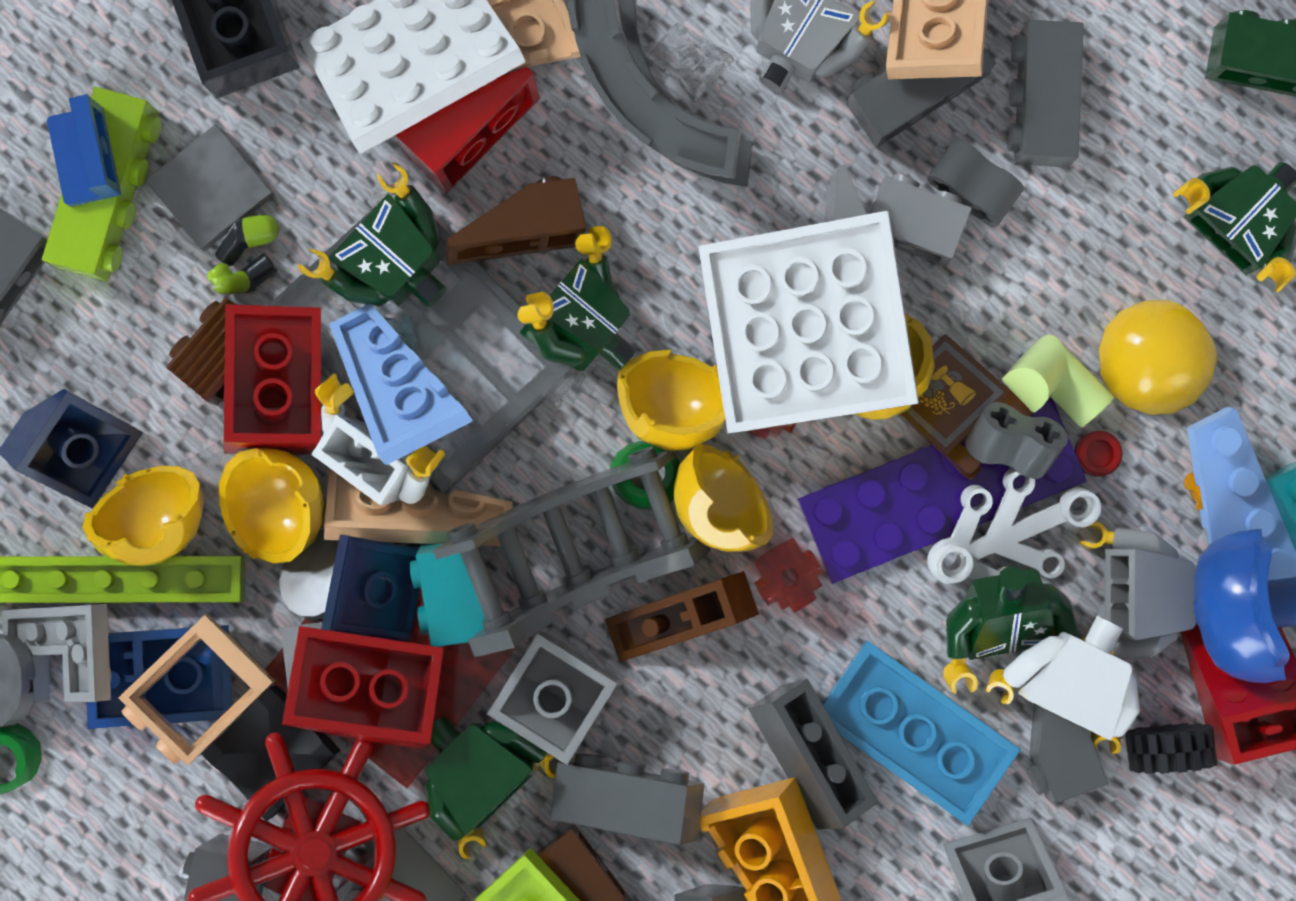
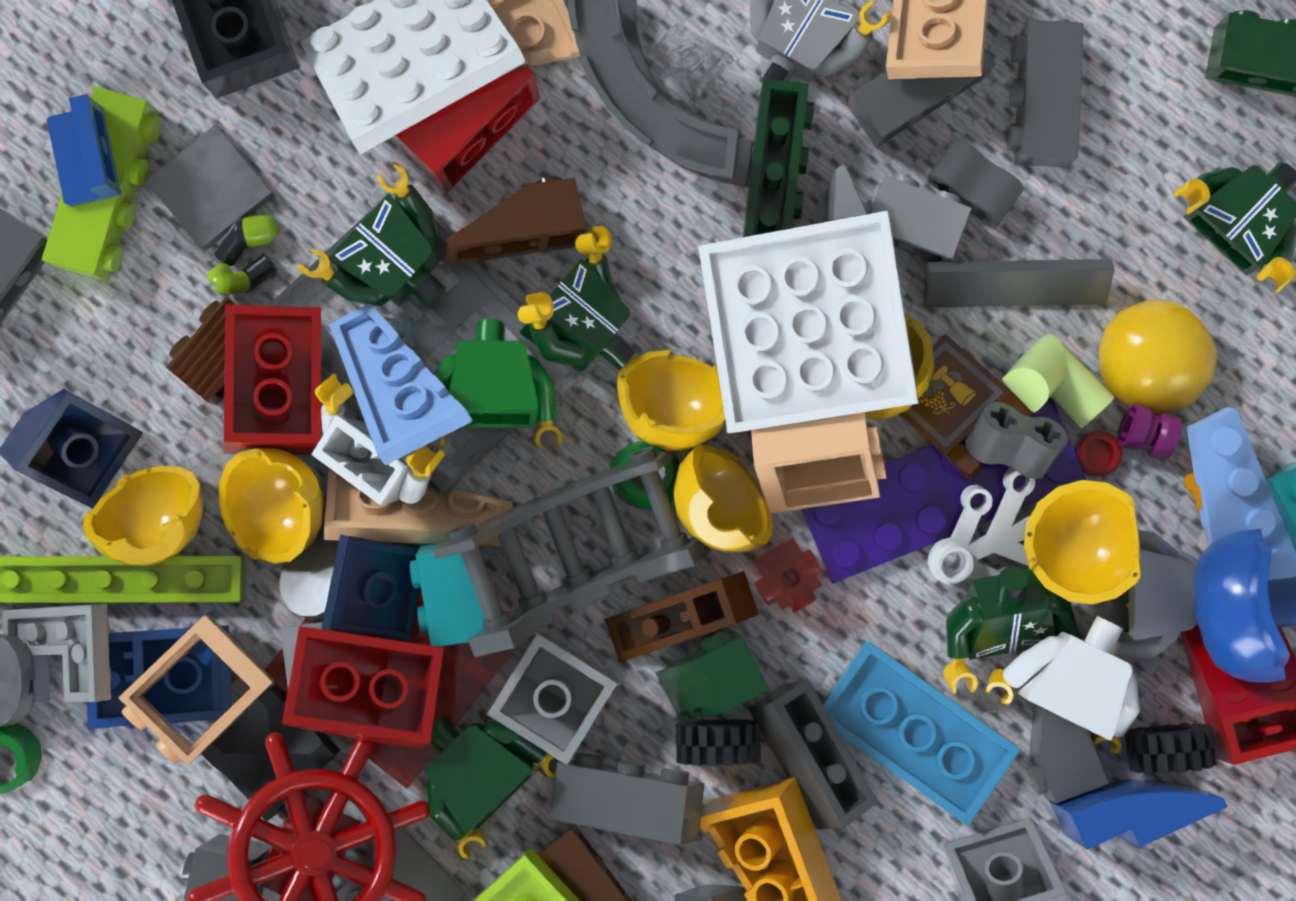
none -> green torso [433,319,563,449]
none -> dark green wedge [655,628,769,722]
none -> black tyre [675,719,761,766]
none -> dark green brick [742,78,814,238]
none -> light nougat window [751,412,886,514]
none -> dark grey tile [924,259,1115,307]
none -> yellow cylinder [1023,480,1142,604]
none -> blue slope [1049,780,1228,850]
none -> magenta wheel [1117,403,1182,460]

